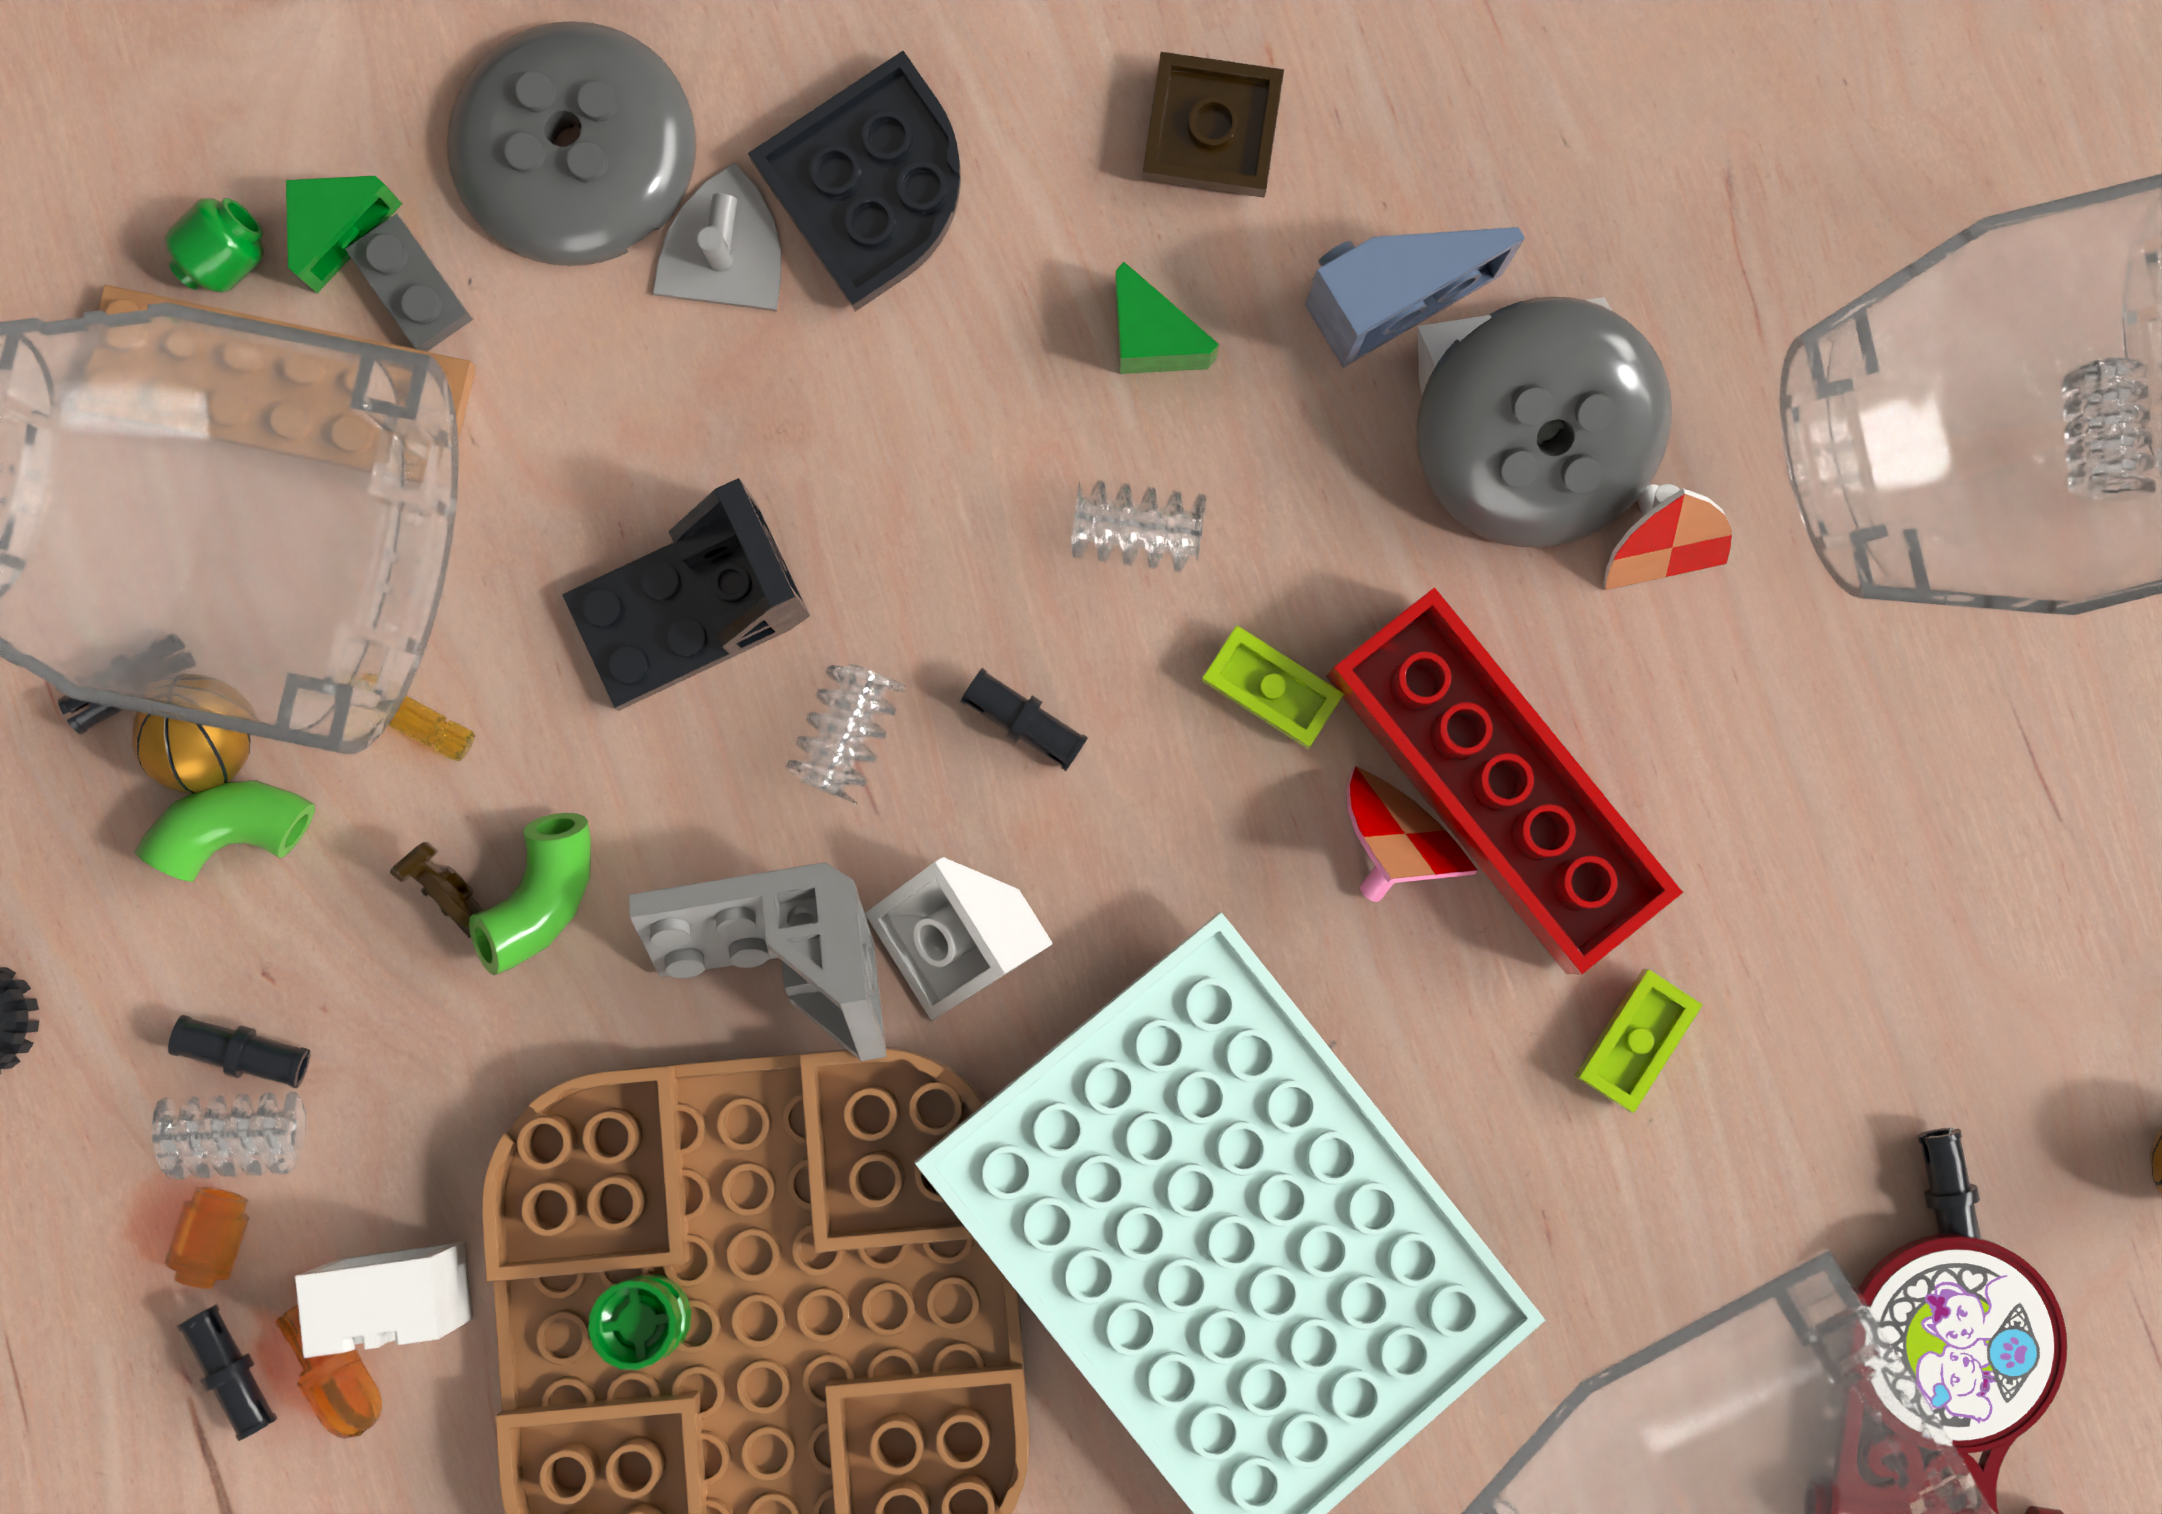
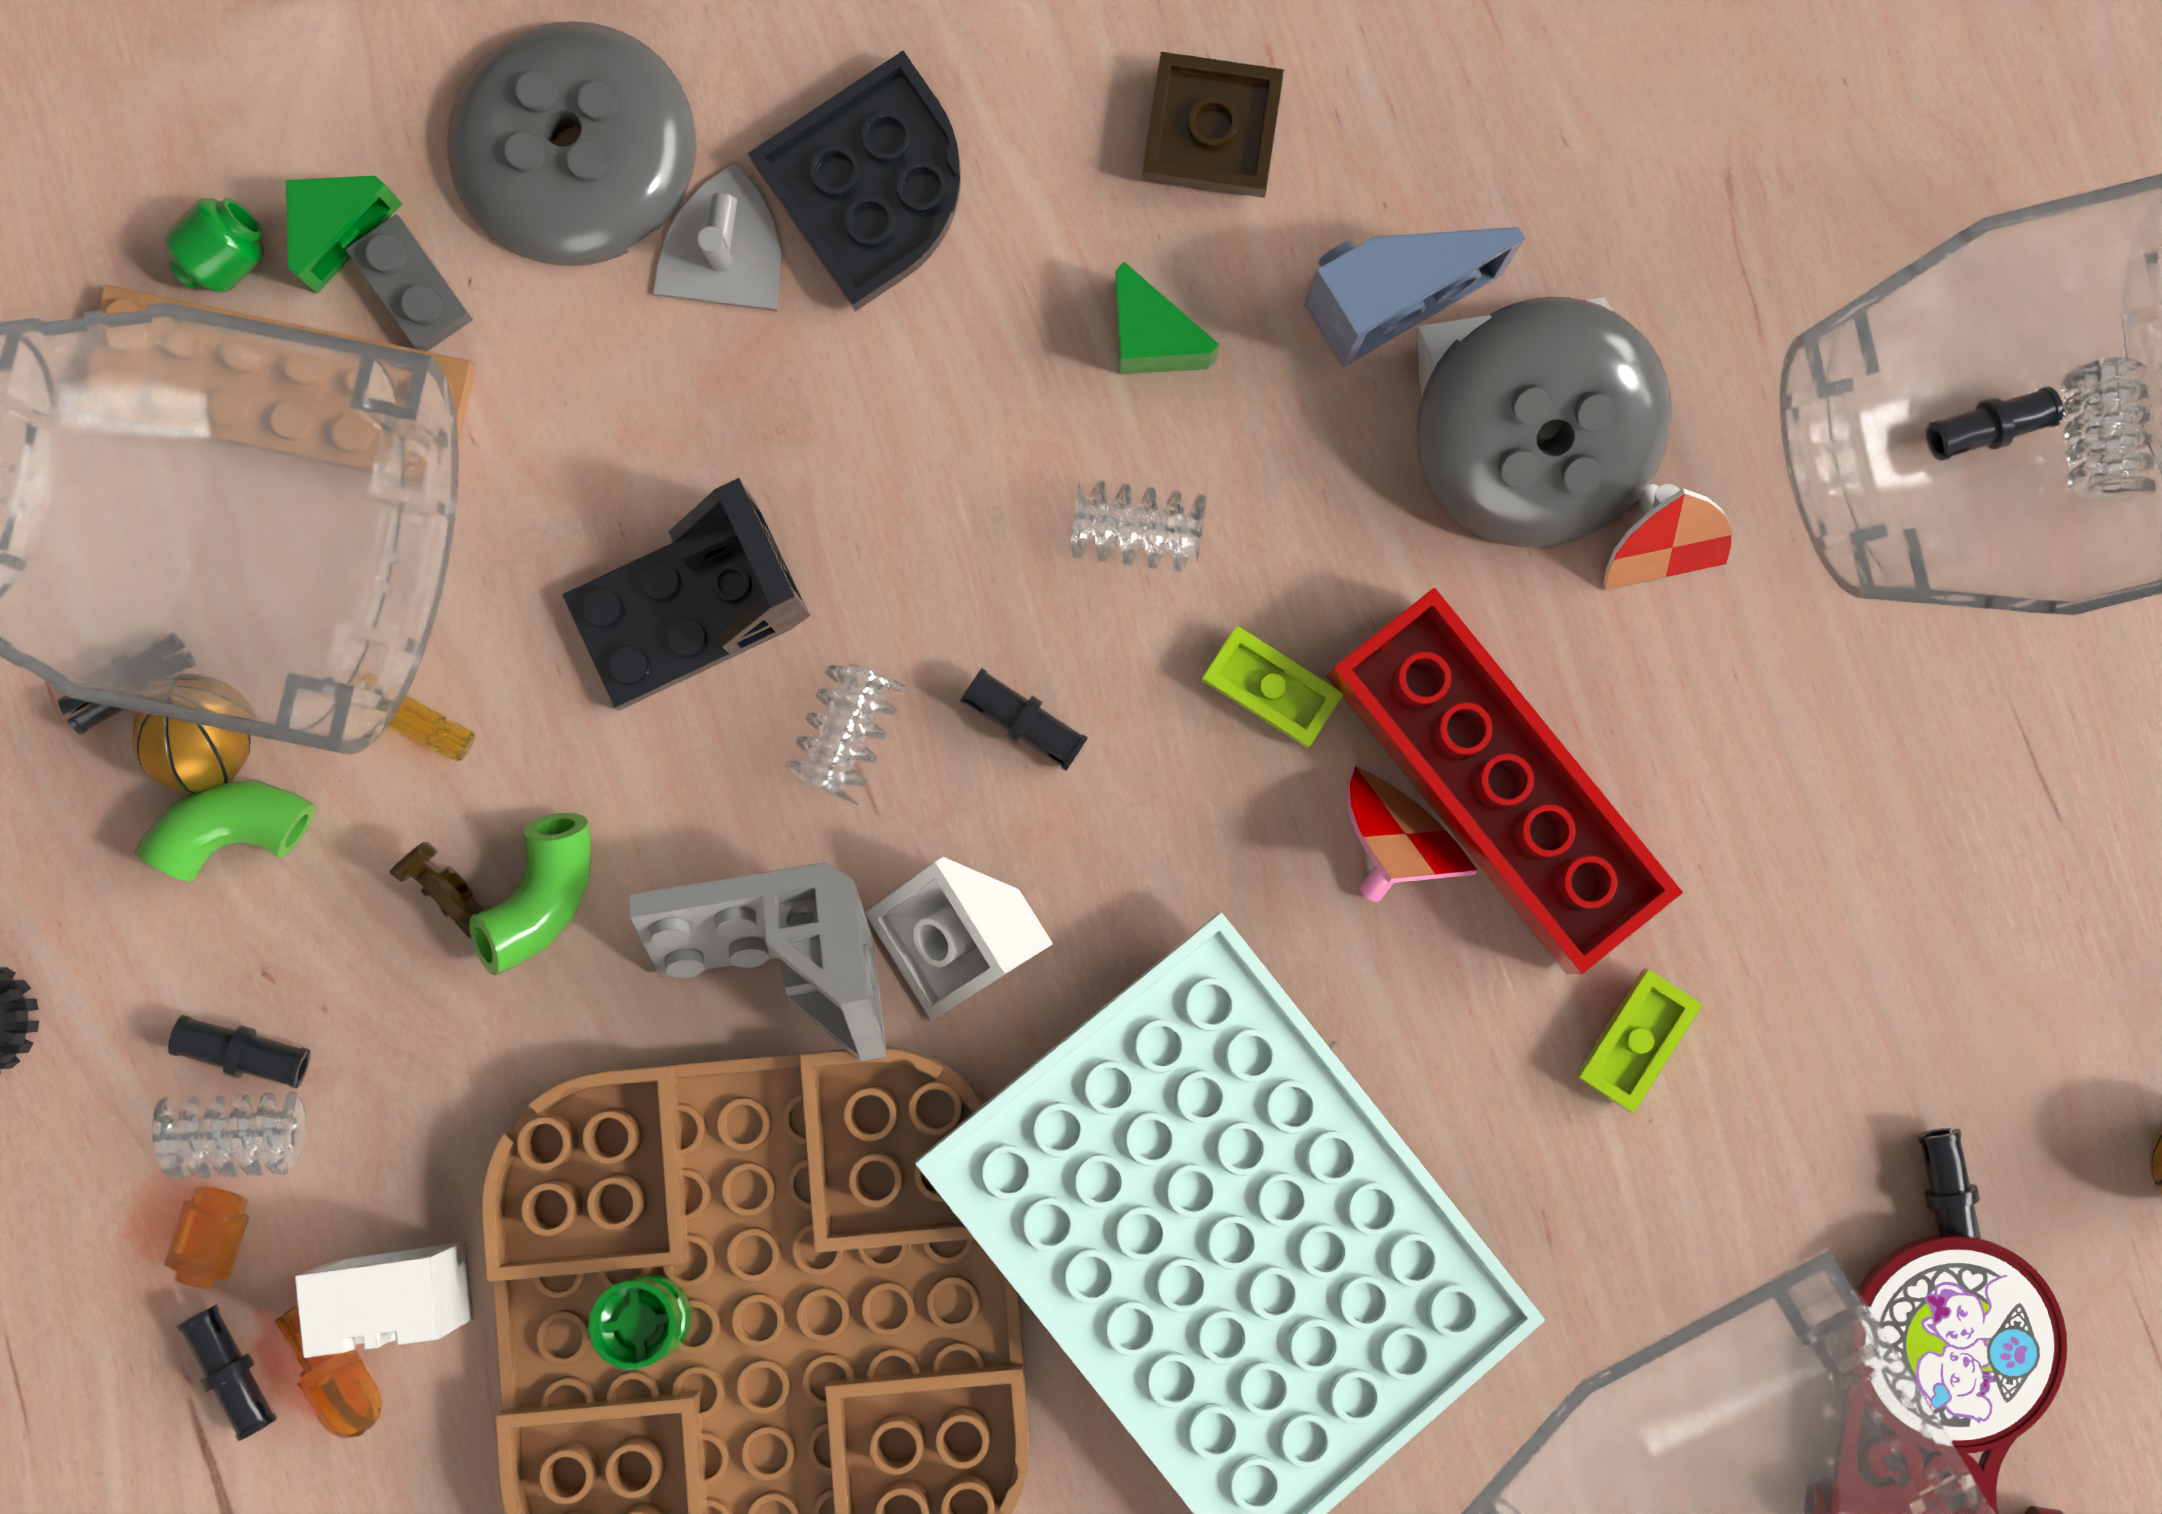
none -> black pin [1926,386,2064,461]

